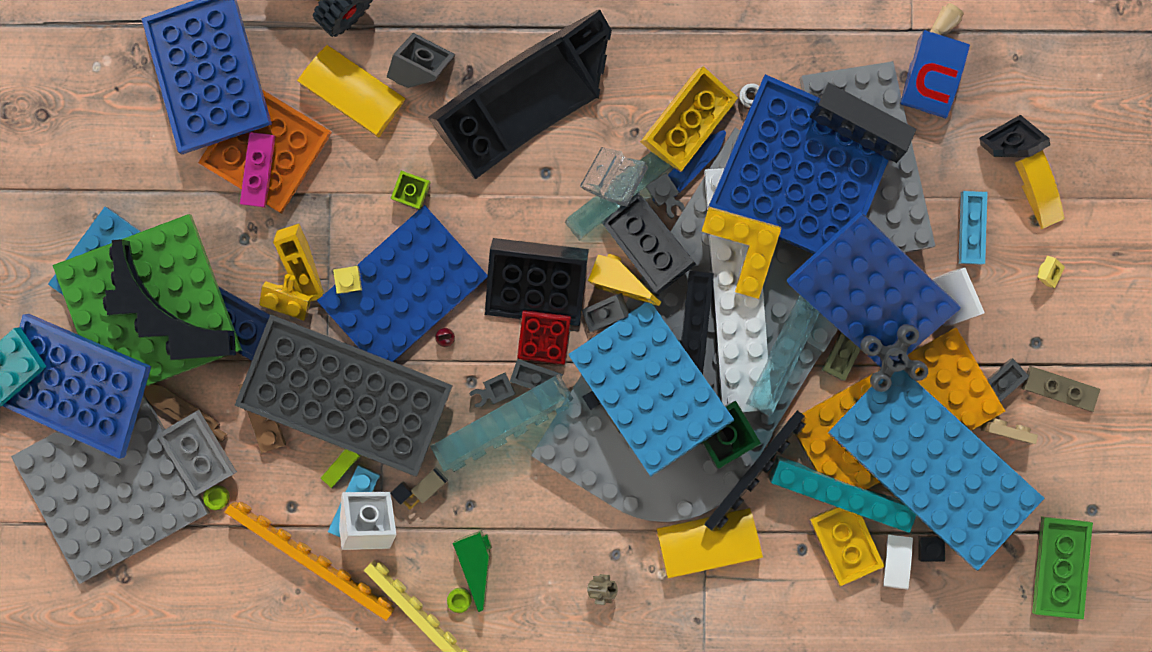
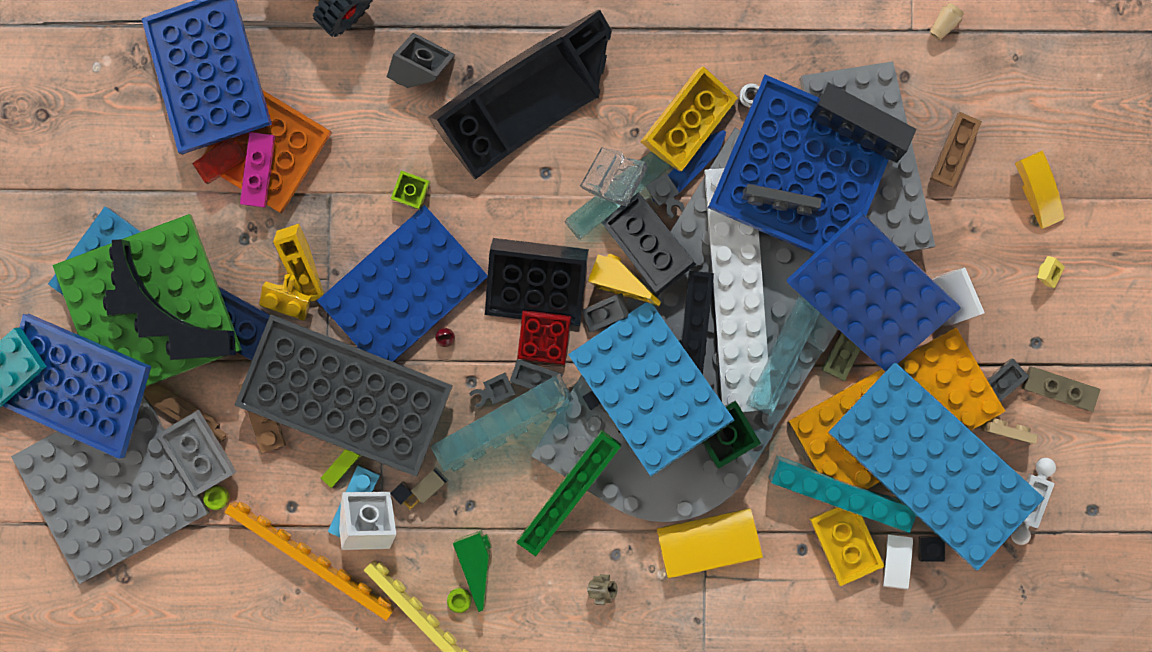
yellow slope [297,45,406,138] -> none
light yellow plate [333,266,362,294] -> none
yellow plate [701,207,781,299] -> none
black plate [704,410,806,531] -> none
dark grey gear [860,324,928,392] -> none
blue slope [900,30,970,119] -> none
medium azure plate [958,191,988,265] -> none
black plate [979,115,1050,157] -> none
bright green plate [1032,516,1093,619] -> none
none -> clear red plate [192,137,246,184]
none -> green plate [516,430,622,557]
none -> dark grey plate [742,184,822,215]
none -> medium nougat plate [930,112,982,188]
none -> white plate [1011,458,1056,545]

